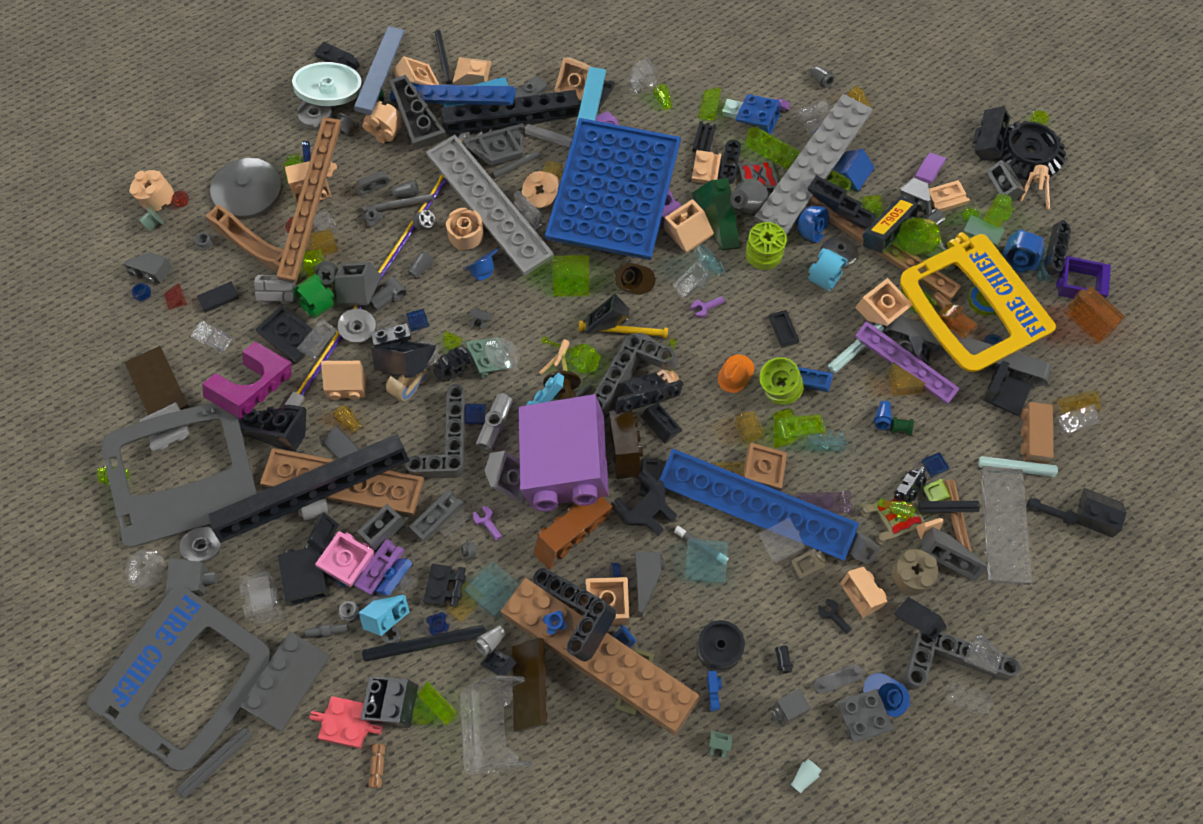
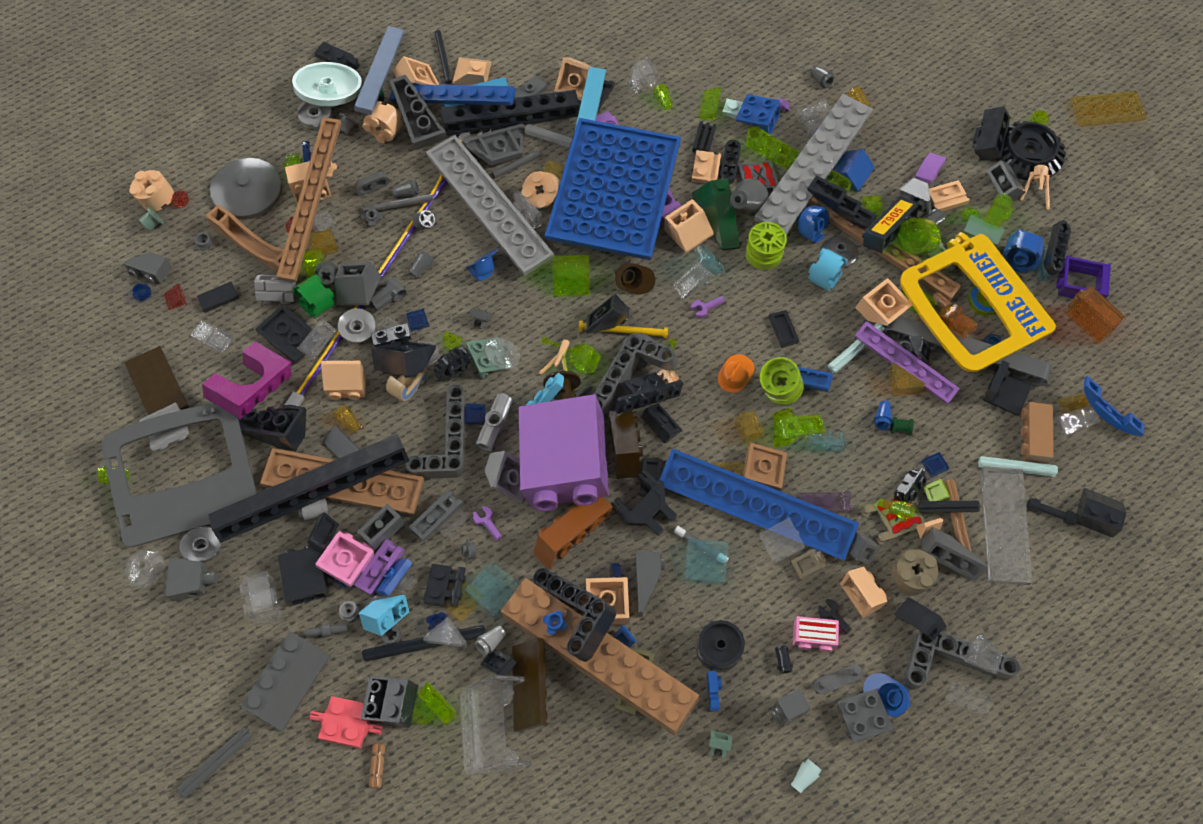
dark grey door [88,585,271,771] -> none
light nougat brick [446,208,484,251] -> none
none -> clear slope [423,617,468,647]
none -> brick [793,616,839,652]
none -> clear yellow tile [1070,91,1147,127]
none -> blue slope [1083,376,1144,437]

